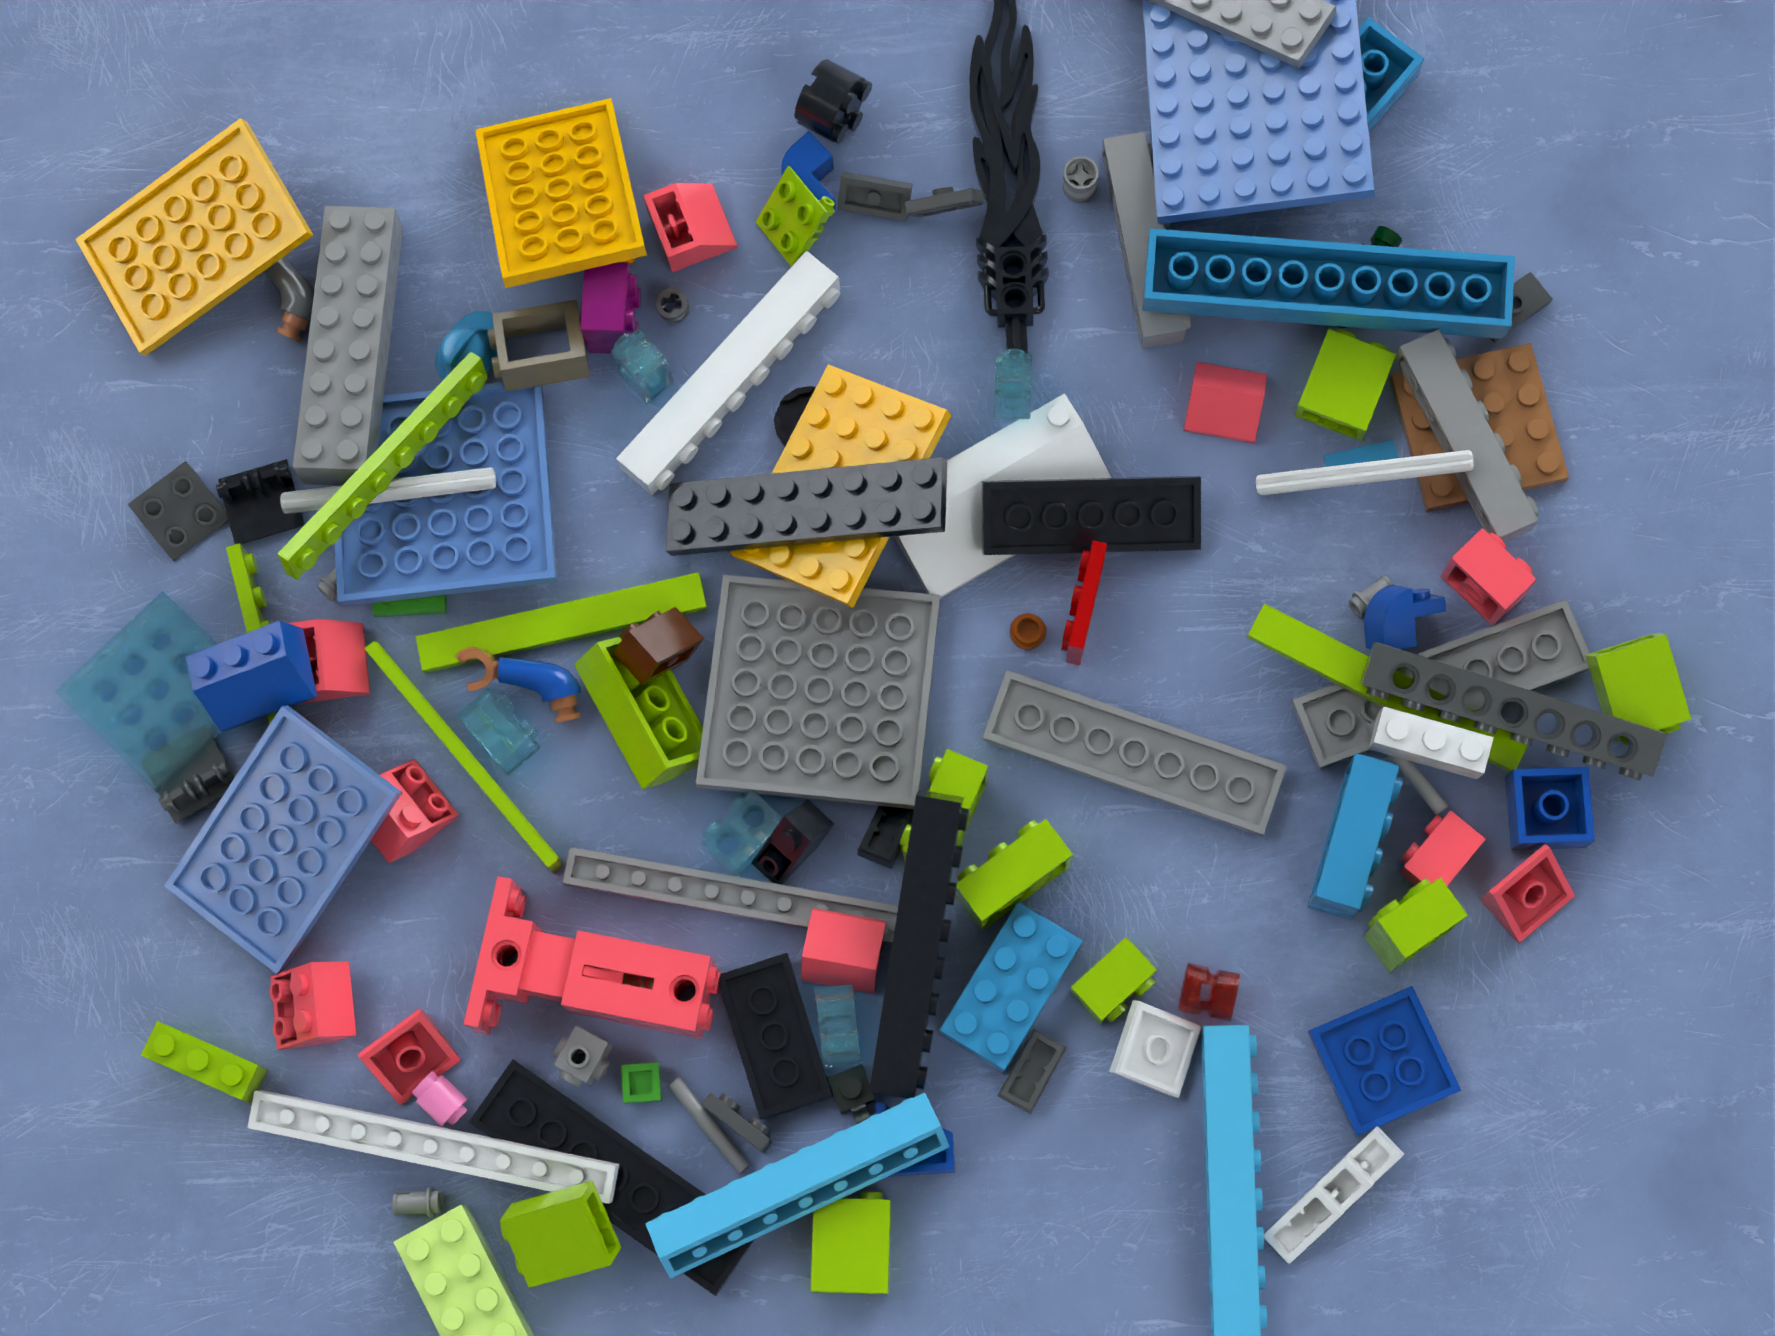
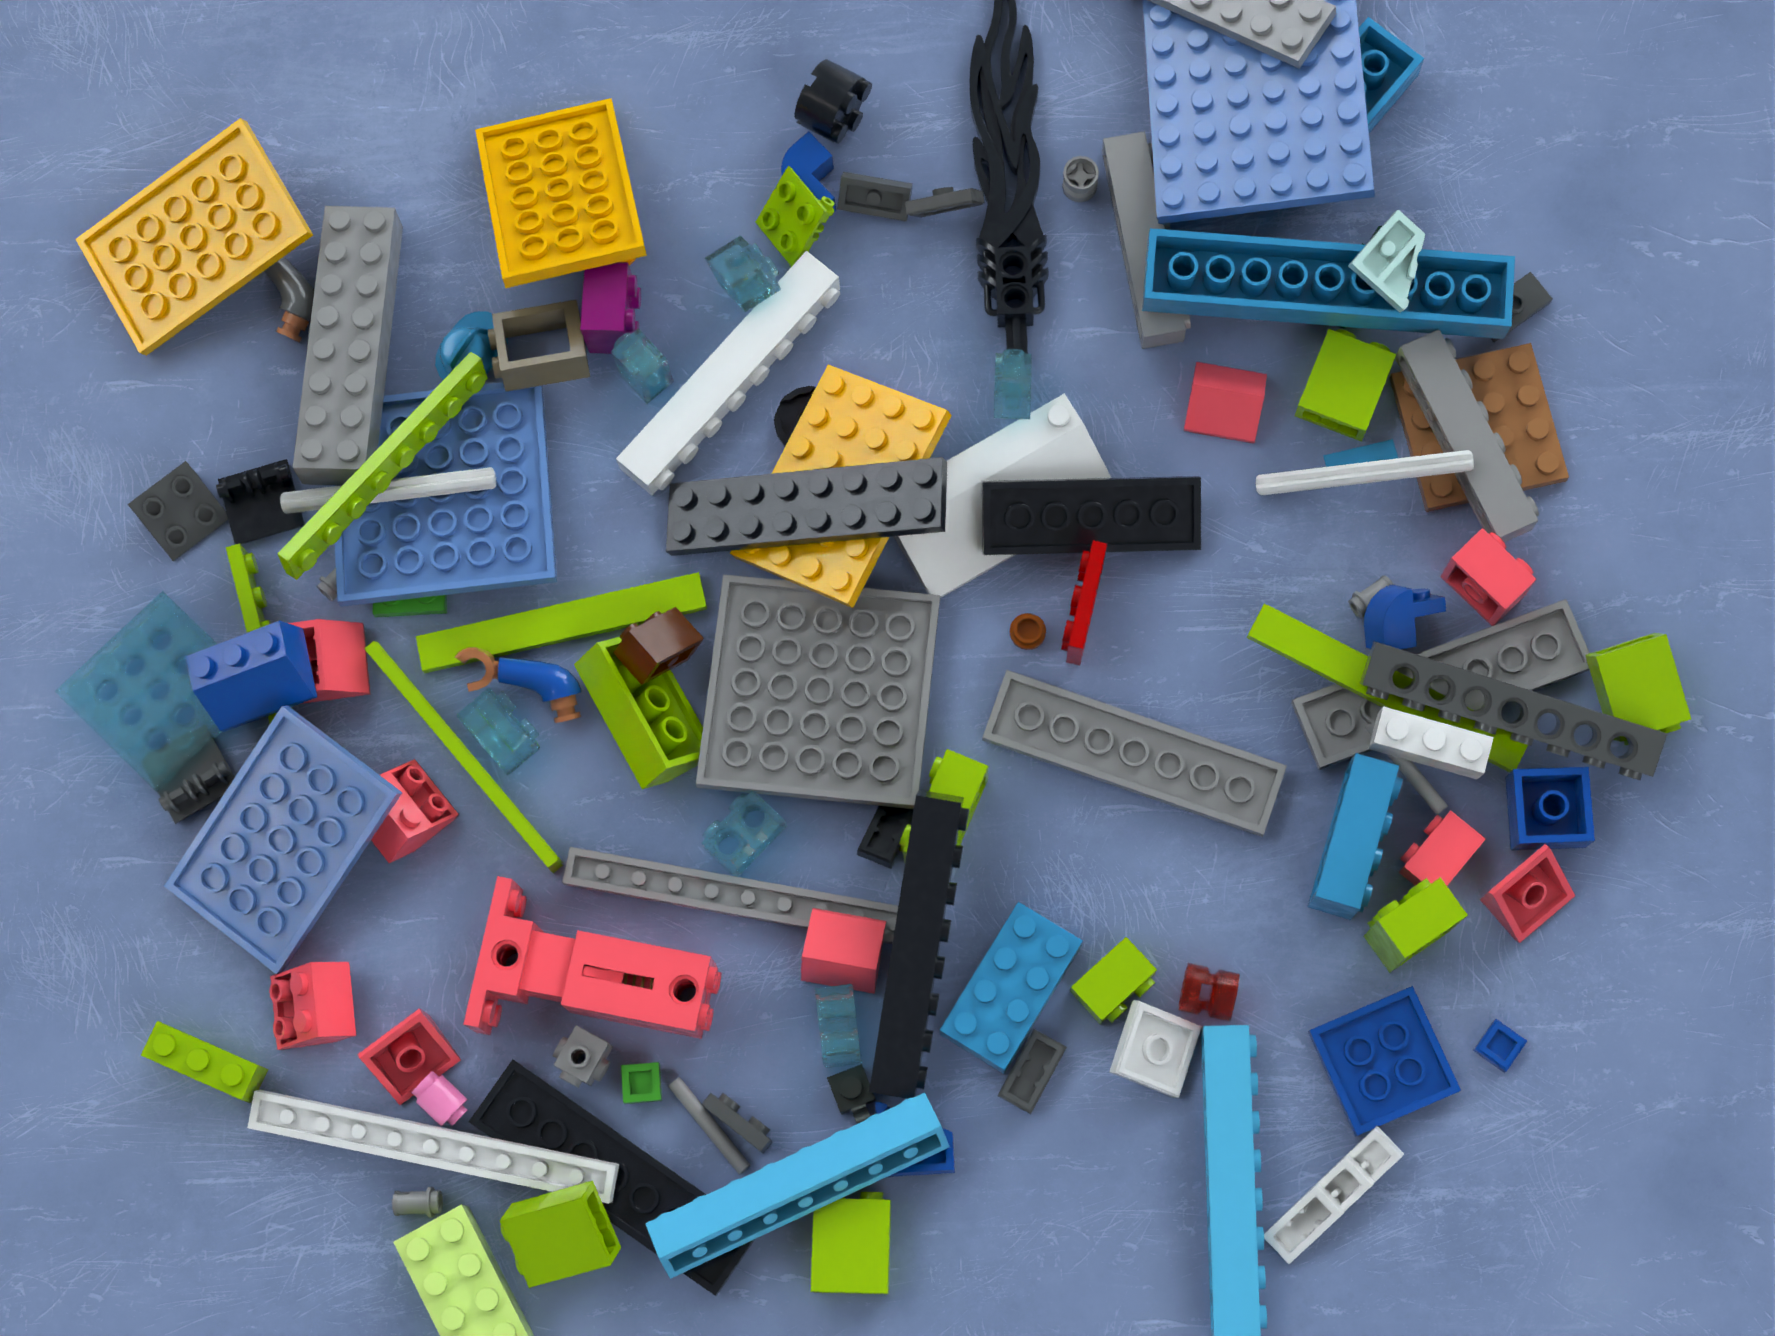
coral slope [643,183,738,273] -> none
flat silver bush [656,288,690,323] -> none
black plate [718,953,833,1120] -> none
black slope [751,799,834,885] -> none
lime brick [955,819,1073,932] -> none
none -> clear light blue brick [705,235,781,312]
none -> light aqua wing [1348,210,1425,313]
none -> blue tile [1473,1019,1527,1073]

